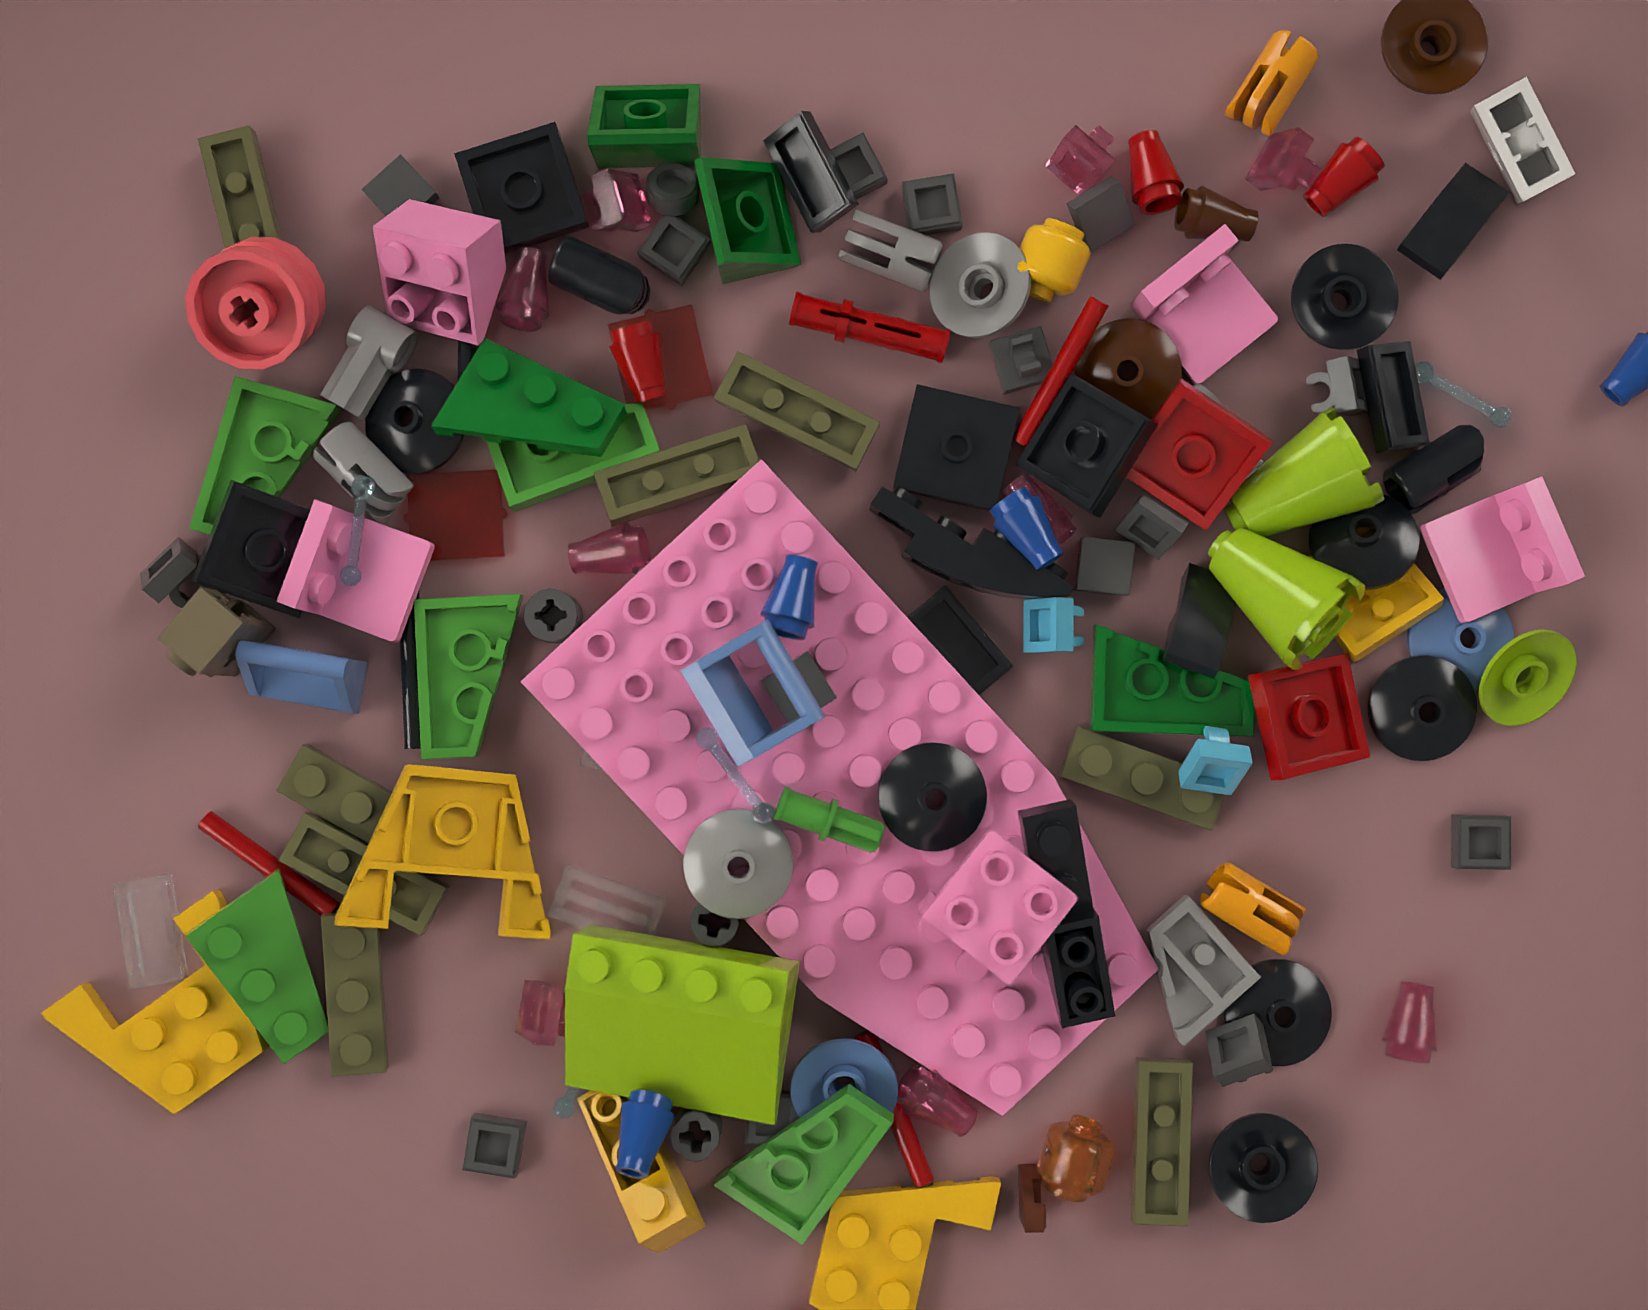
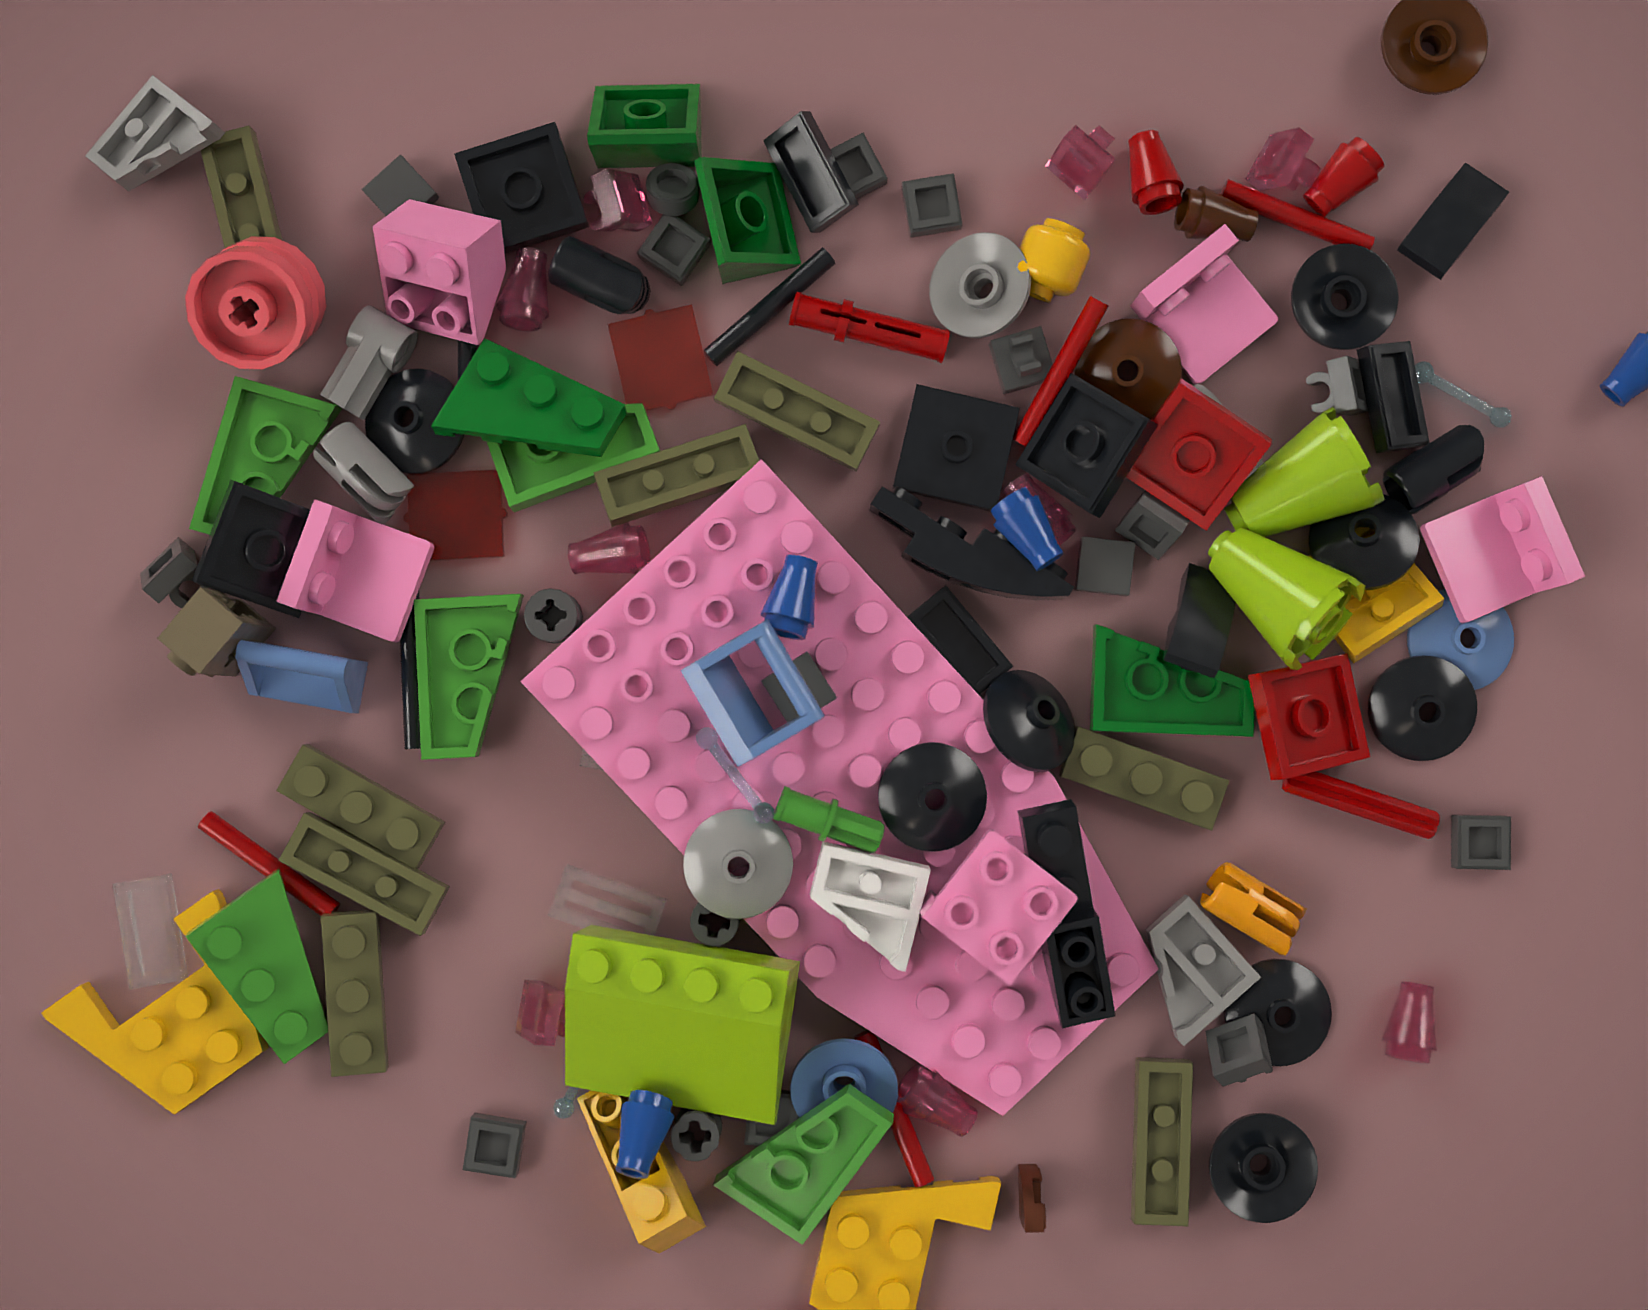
yellow wing [334,764,551,939] -> none
clear light blue hinge [340,475,375,586] -> none
red cone [609,321,666,403] -> none
light grey arm [837,208,943,292] -> none
medium azure tile [1023,597,1084,653] -> none
clear orange head [1037,1115,1115,1202] -> none
dark grey tile [1067,176,1135,252] -> none
medium azure tile [1178,726,1253,795] -> none
light orange arm [1224,30,1319,137] -> none
white brick [1470,77,1575,204] -> none
lime dish [1479,629,1577,726] -> none
none -> light grey wing [85,75,225,191]
none -> black bar [703,247,836,366]
none -> white wing [810,841,931,972]
none -> black dish [983,670,1075,772]
none -> red bar [1221,179,1375,250]
none -> red axle [1282,772,1440,839]

